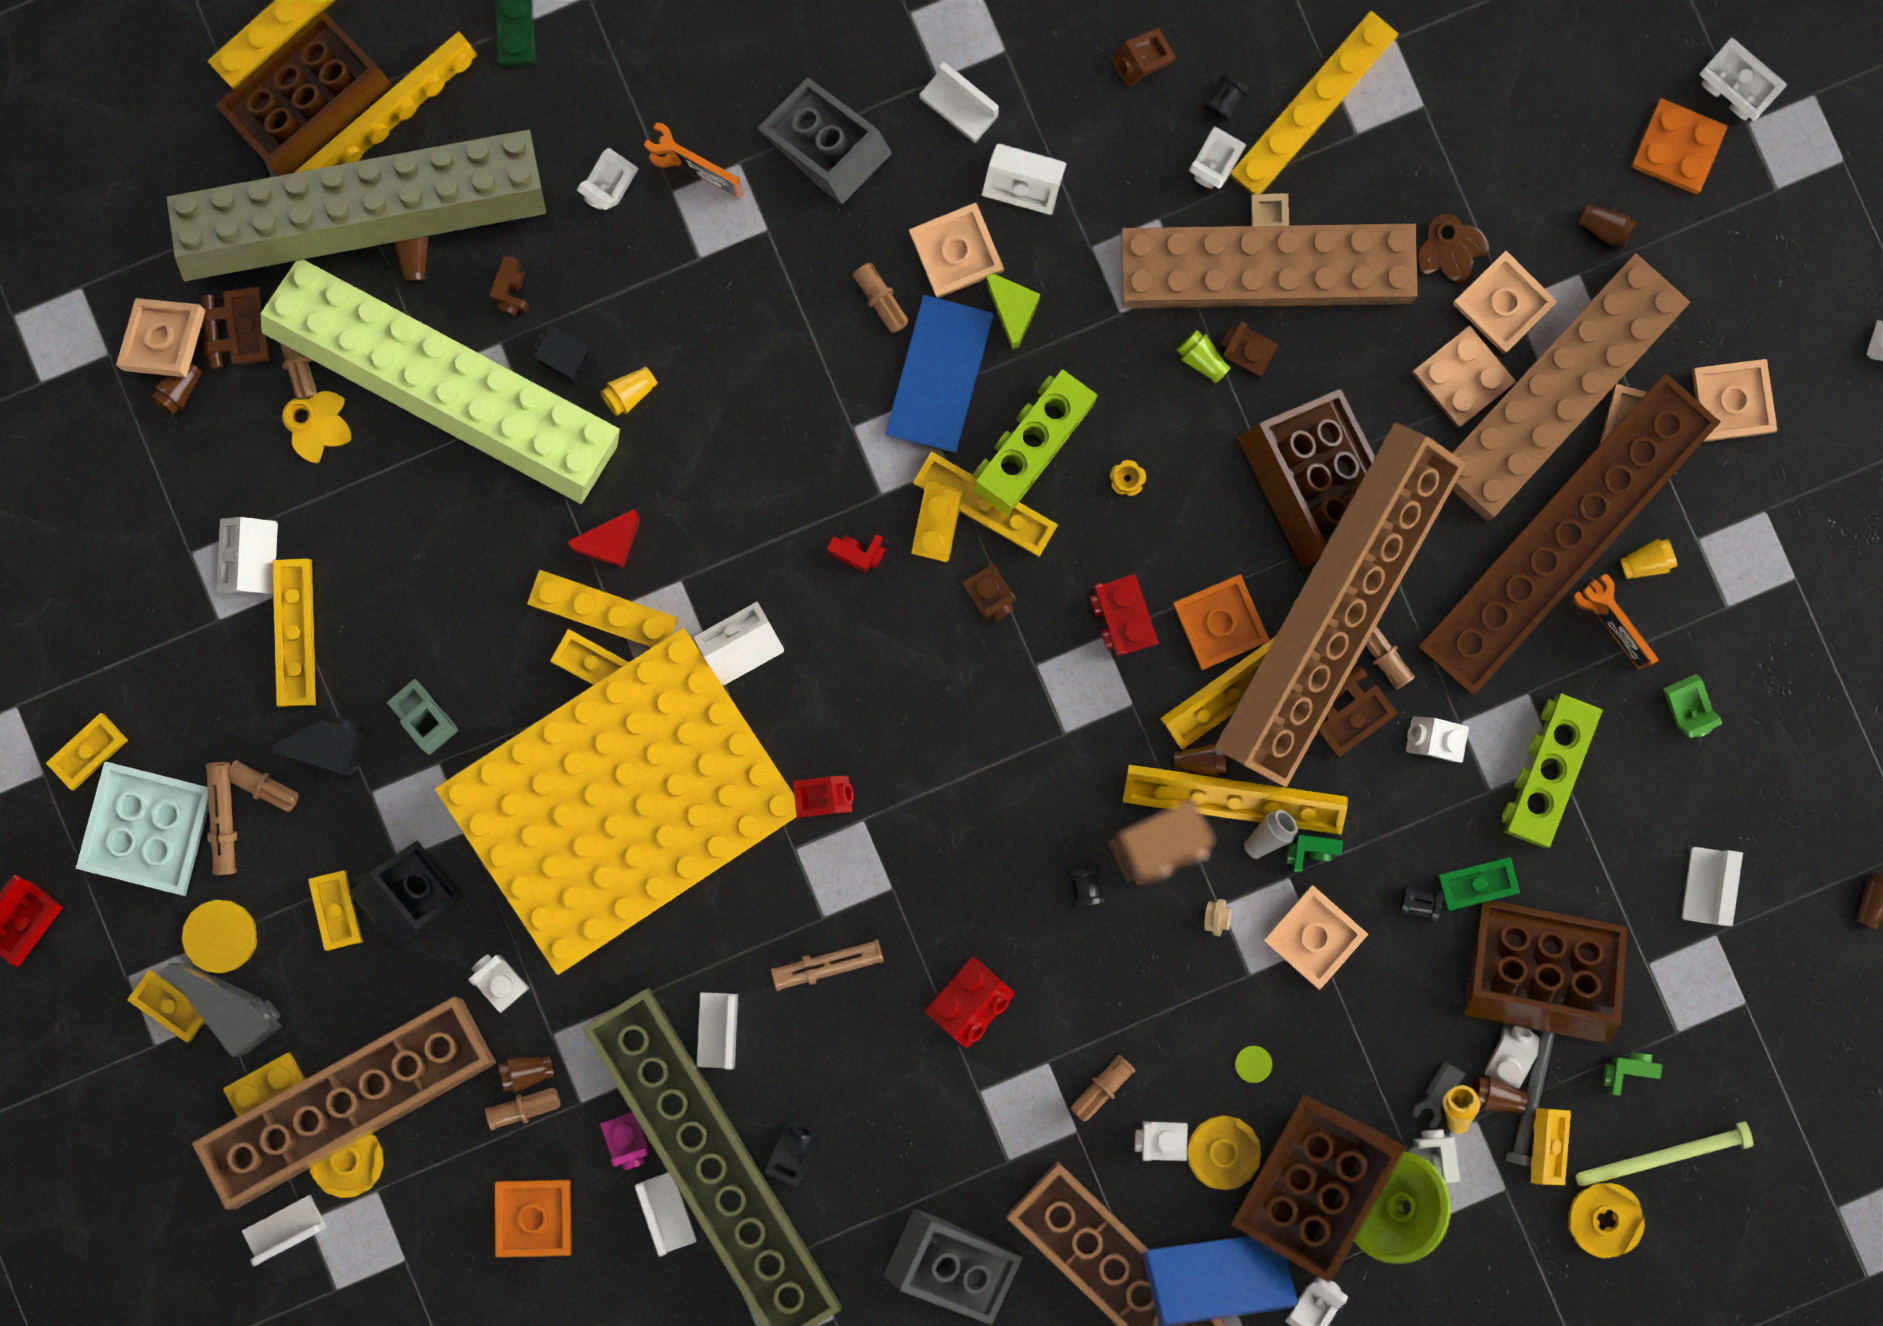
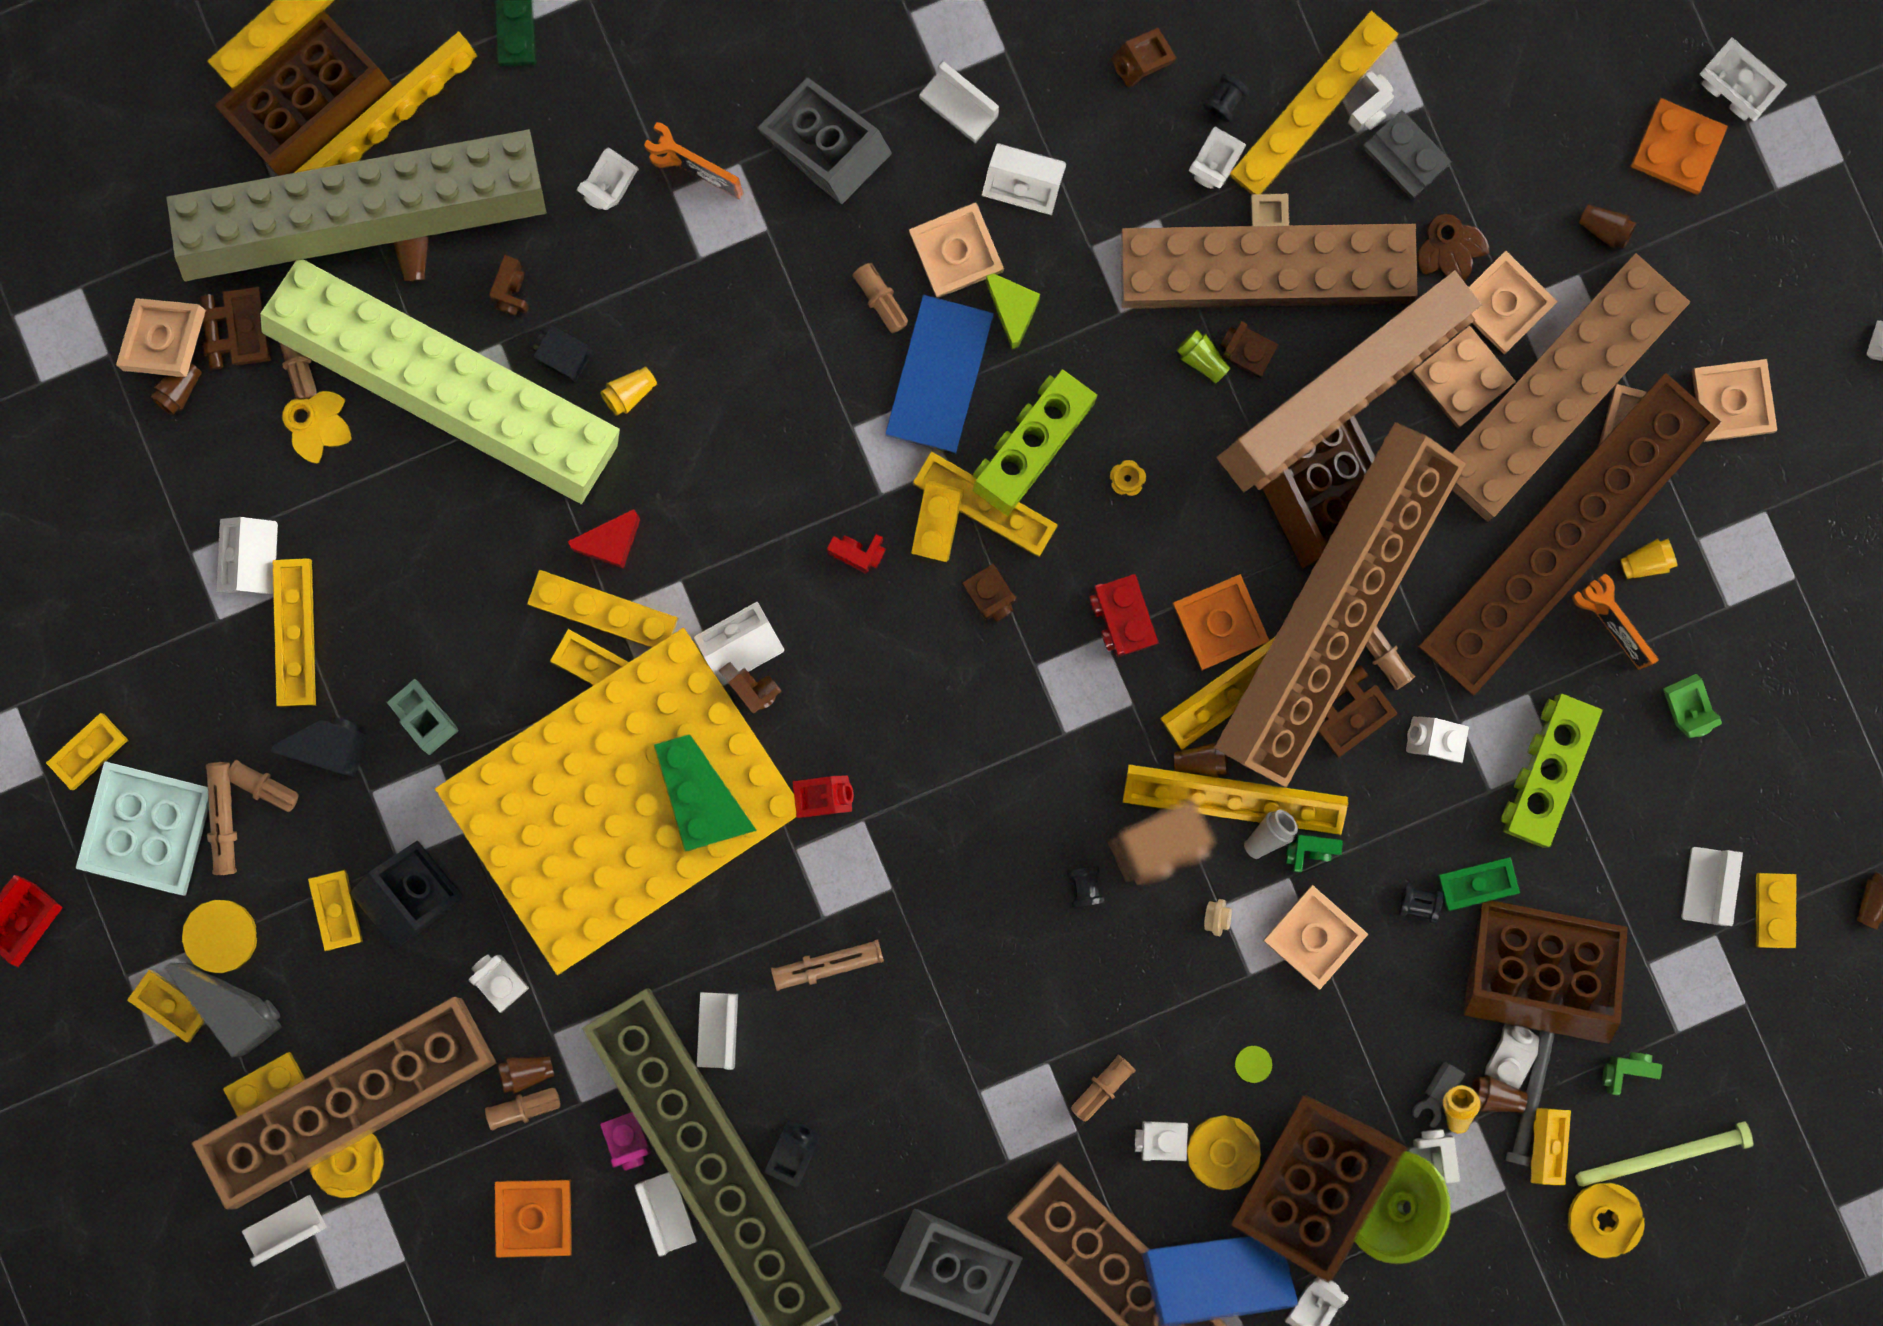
red bracket [924,956,1015,1048] -> none
none -> green wing [654,734,757,852]
none -> reddish brown bracket [719,662,781,714]
none -> medium nougat brick [1216,270,1482,492]
none -> white bracket [1348,70,1395,133]
none -> dark grey plate [1362,110,1452,200]
none -> yellow plate [1756,873,1797,948]

